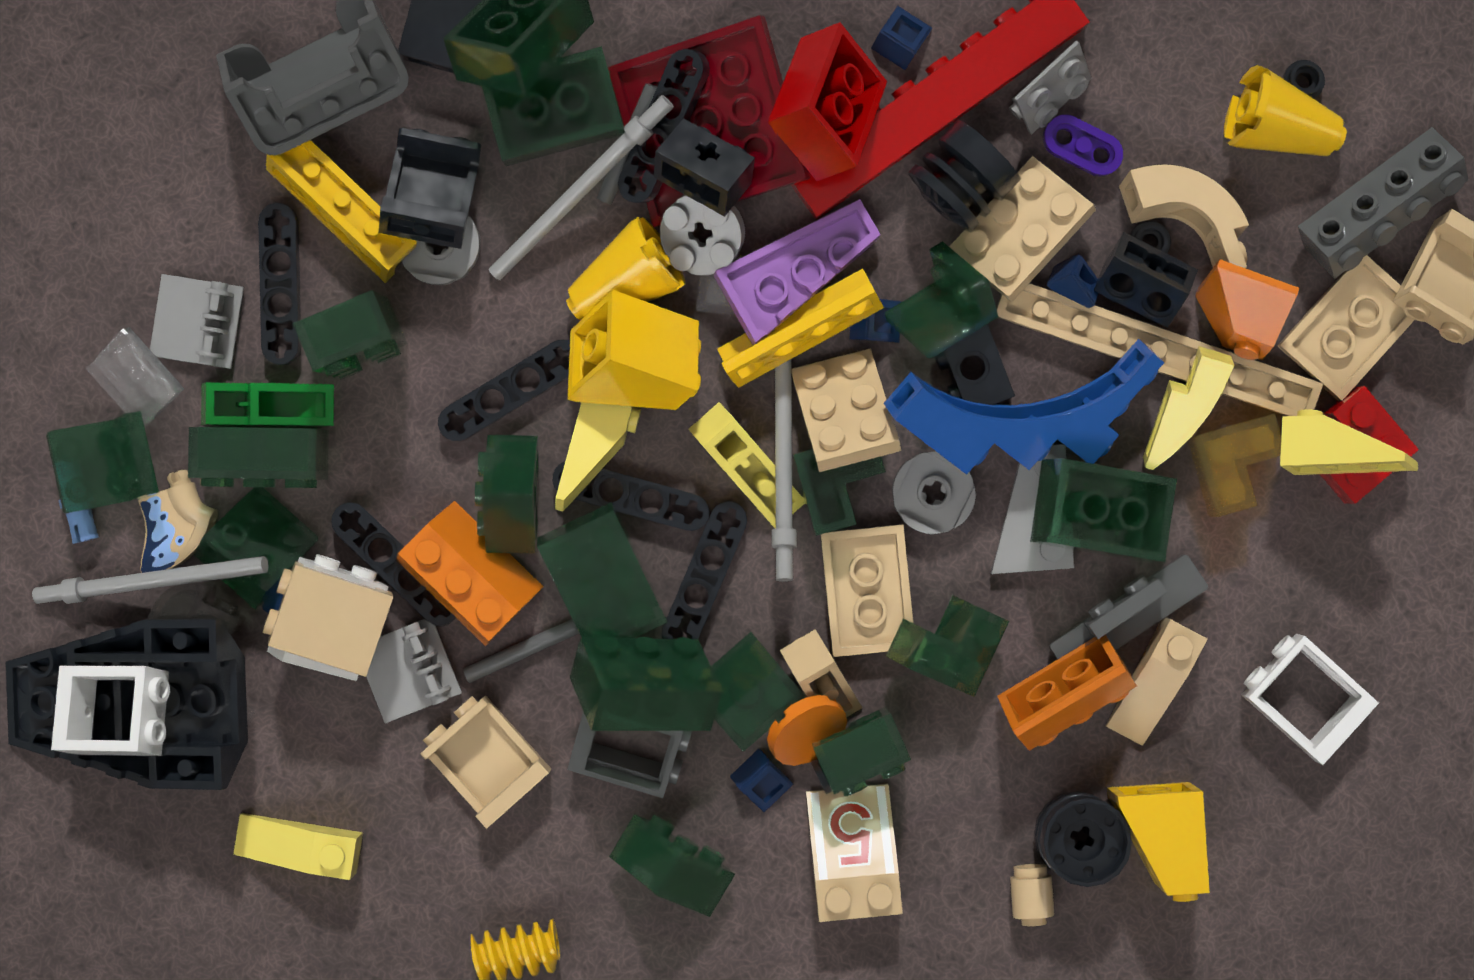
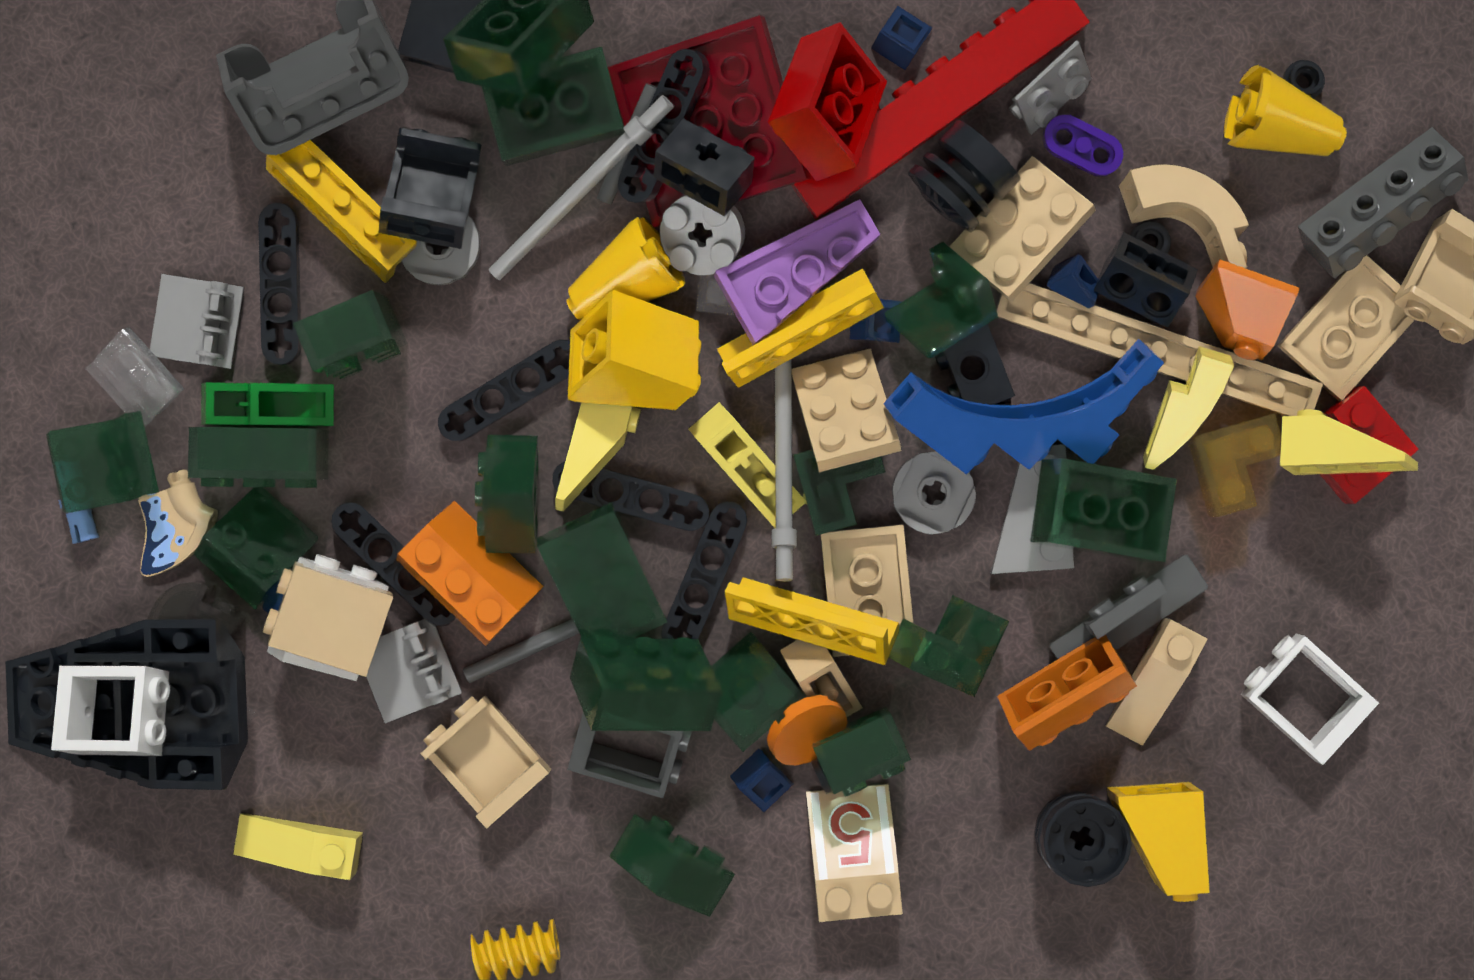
light grey bar [32,556,268,604] -> none
tan brick [1010,864,1054,926] -> none
none -> yellow fence [725,577,899,665]

